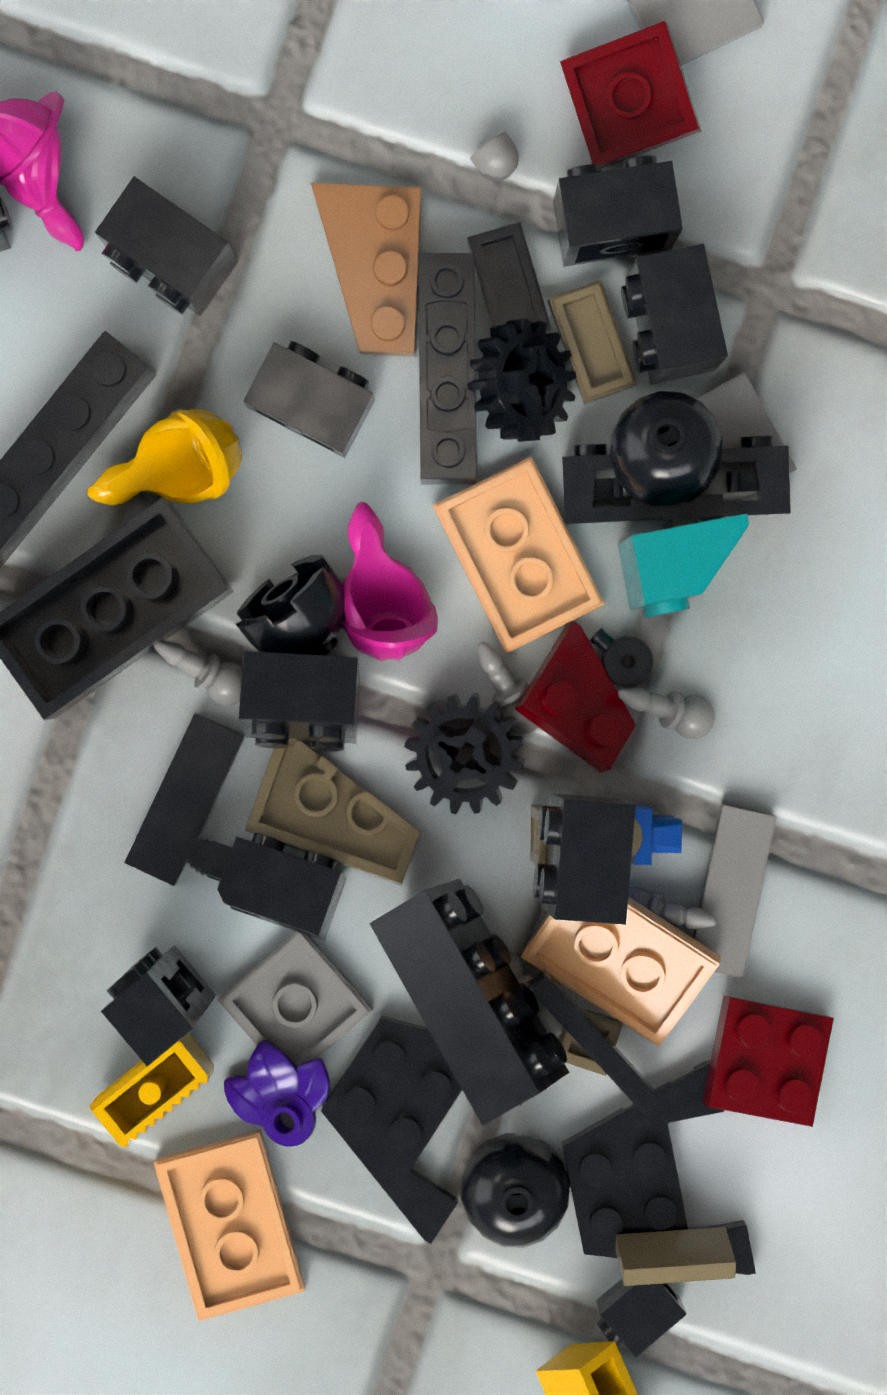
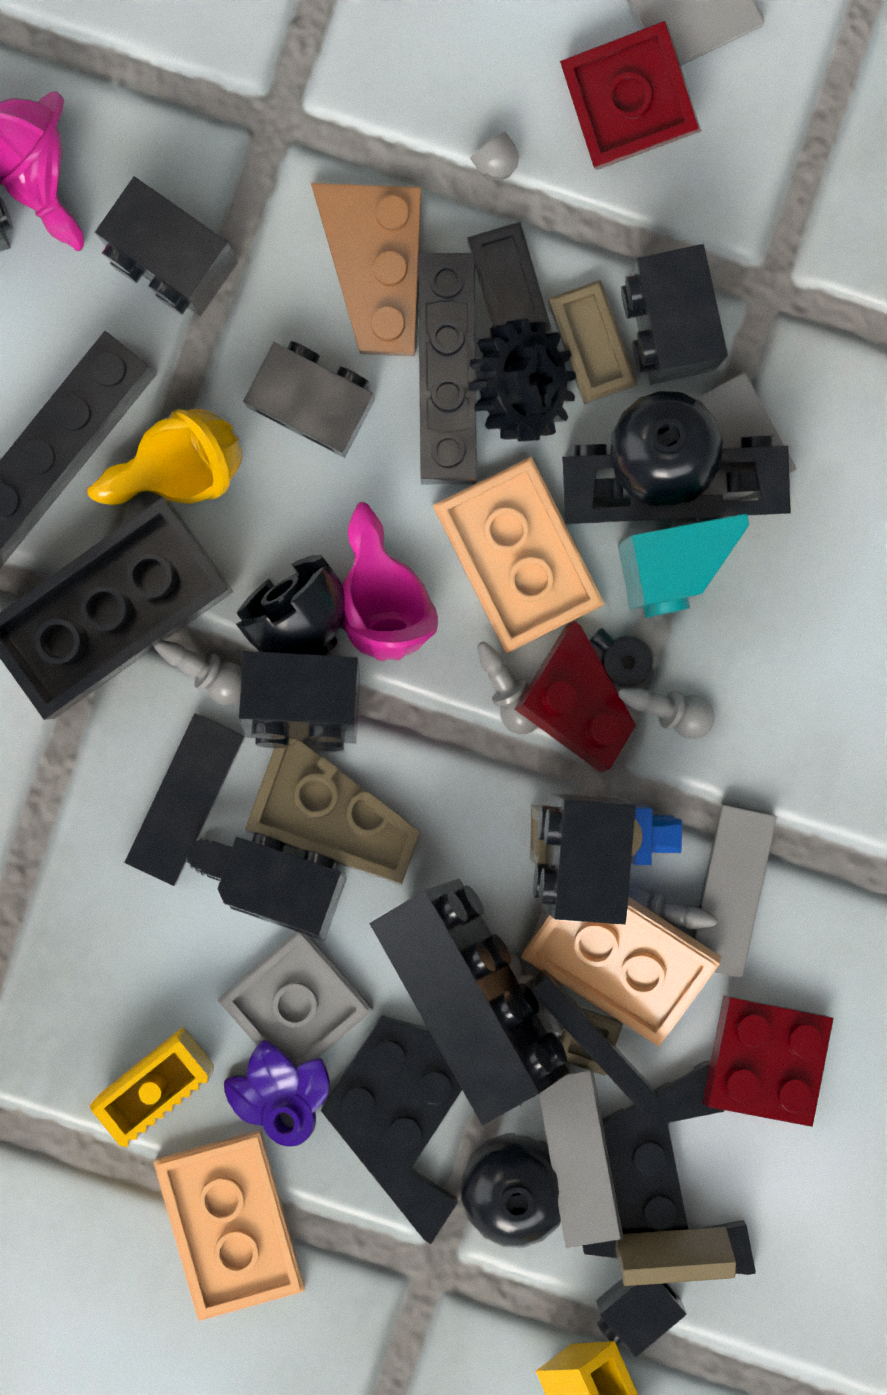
black brick [101,945,216,1066] -> none
black gear [404,693,525,814] -> none
black brick [553,155,683,267] -> none
none -> light grey tile [539,1070,623,1248]

